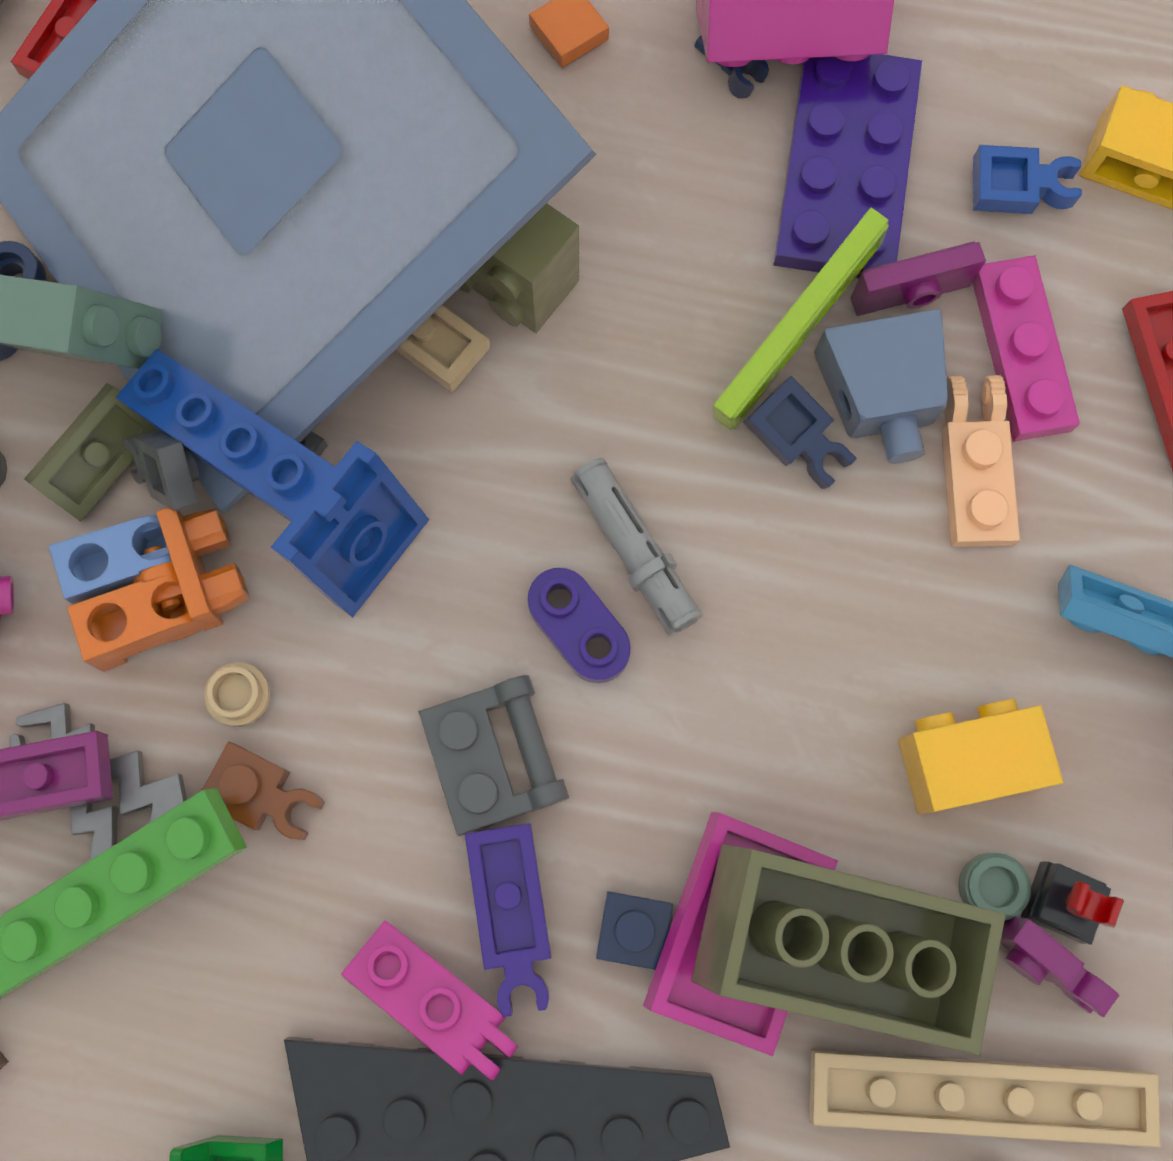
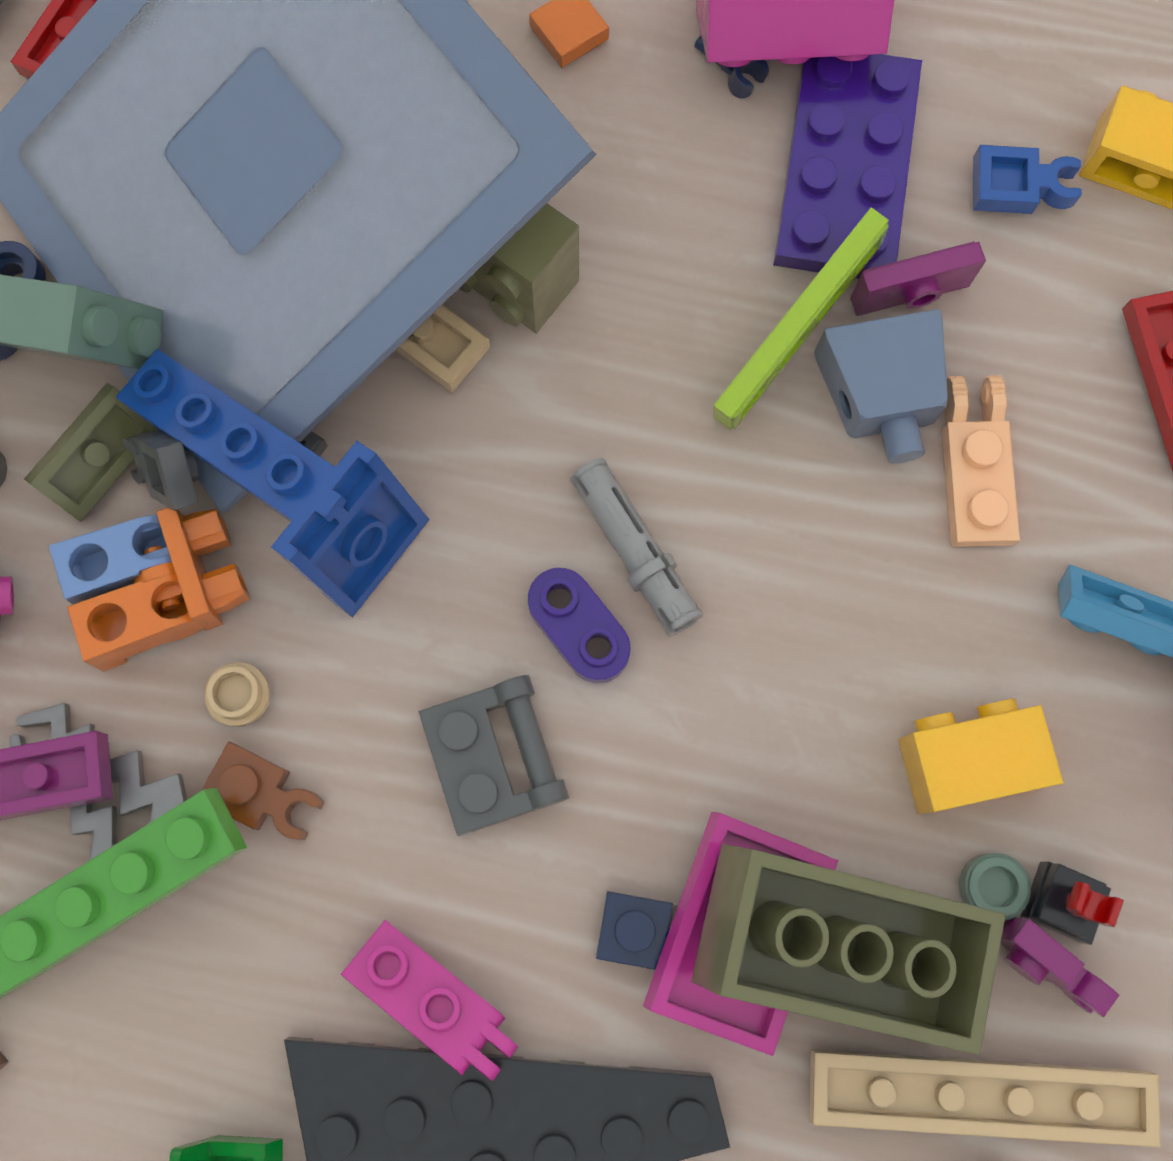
dark purple plate [465,823,552,1017] -> none
dark blue plate [743,376,857,489] -> none
dark pink plate [972,255,1080,442] -> none

